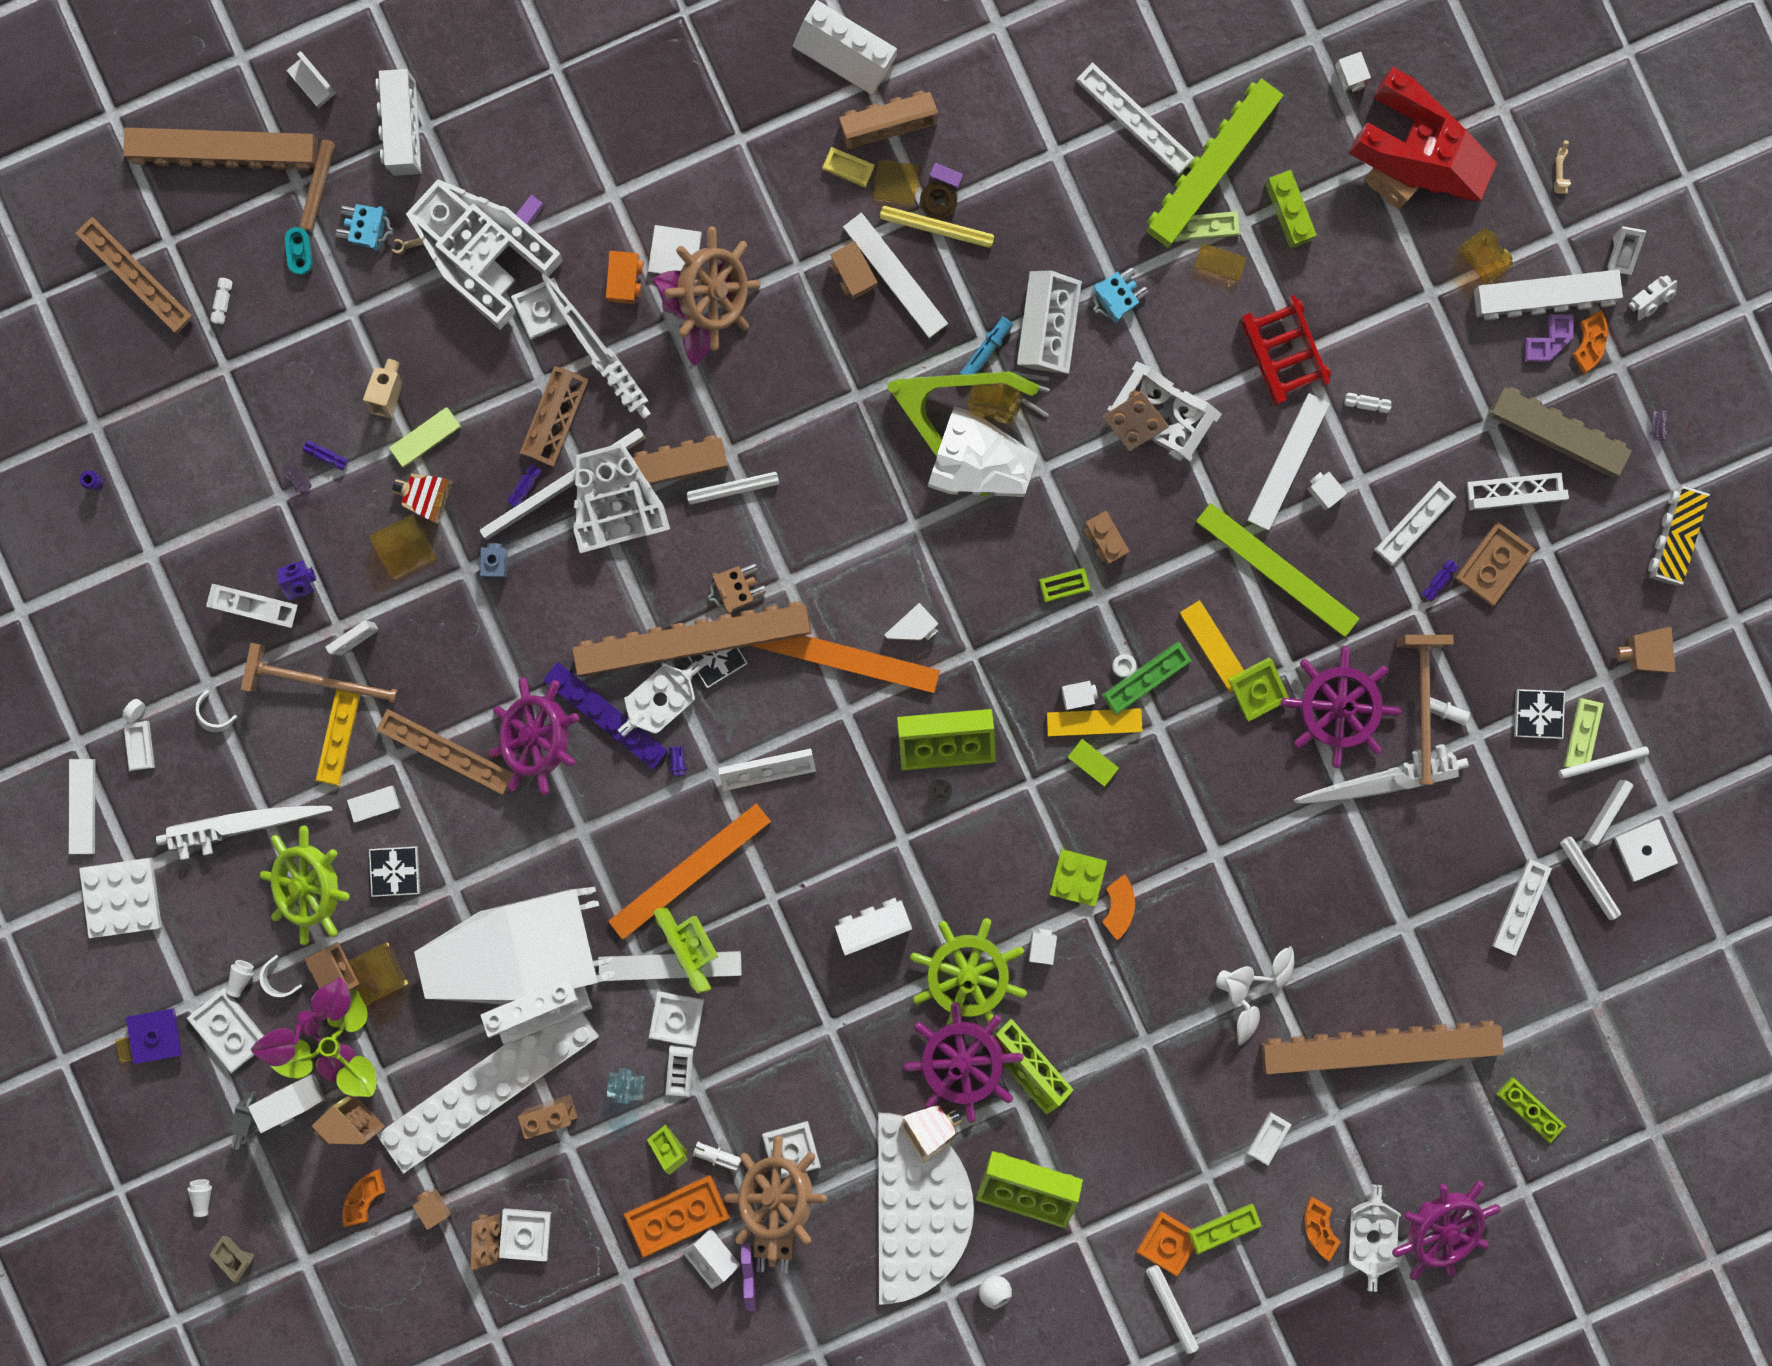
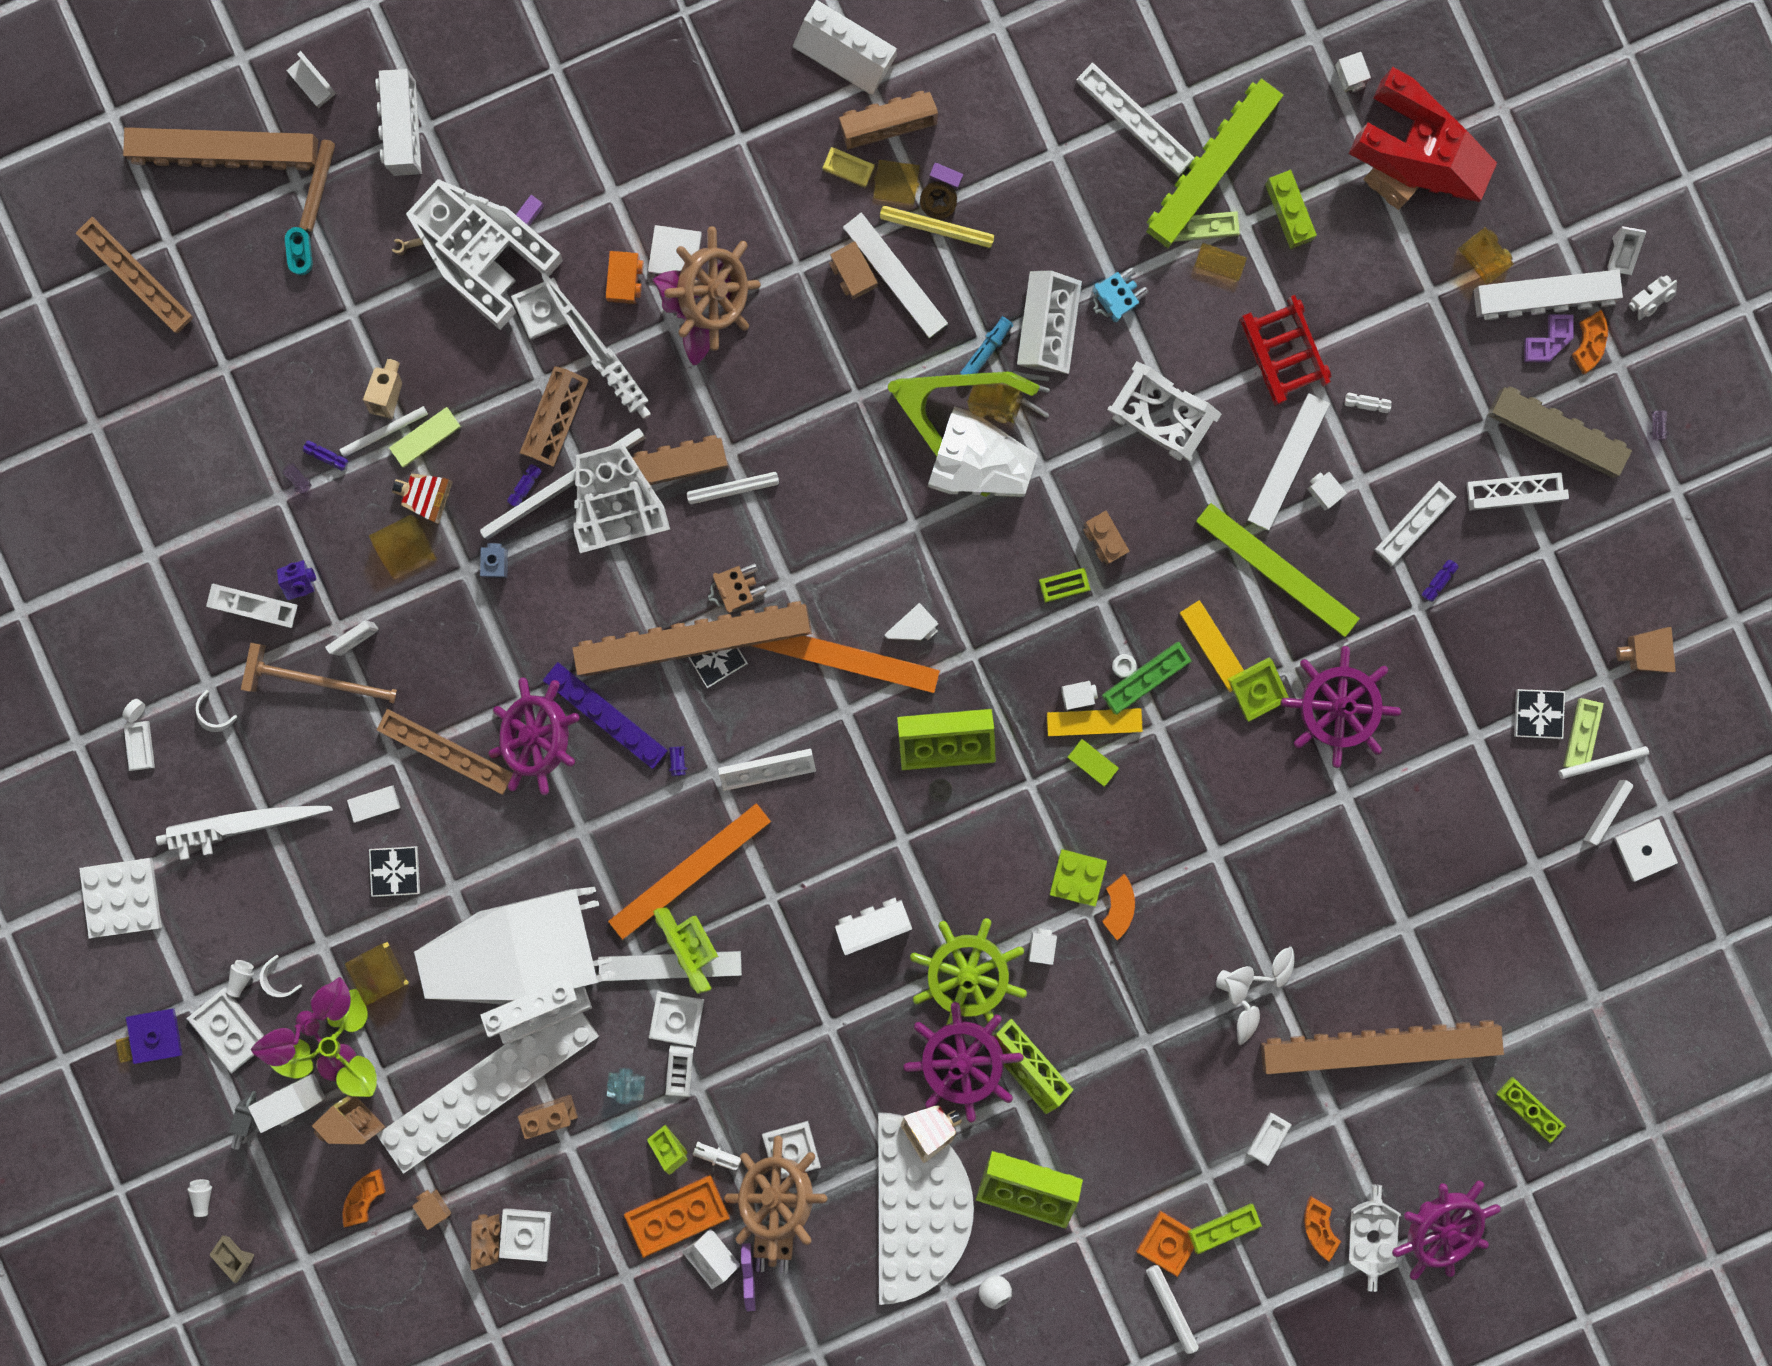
white tile [69,759,95,854] -> none
dark purple pin [79,470,104,490] -> none
white axle [210,278,232,325] -> none
lime piece [259,826,350,946] -> none
medium nougat brick [305,942,360,990] -> none
yellow tile [315,689,361,786] -> none
medium azure piece [335,204,393,251] -> none
white plate [617,661,702,737] -> none
medium nougat hinge [1103,390,1169,451] -> none
white piece [1294,744,1469,803] -> none
medium nougat tile [1396,635,1454,785] -> none
white axle [1430,697,1470,726] -> none
medium nougat tile [1454,522,1535,607] -> none
white plate [1492,859,1552,956] -> none
tan piece [1554,140,1570,194] -> none
white axle [1560,837,1621,920] -> none
brick [1648,486,1710,586] -> none
none -> white bar [340,406,428,457]

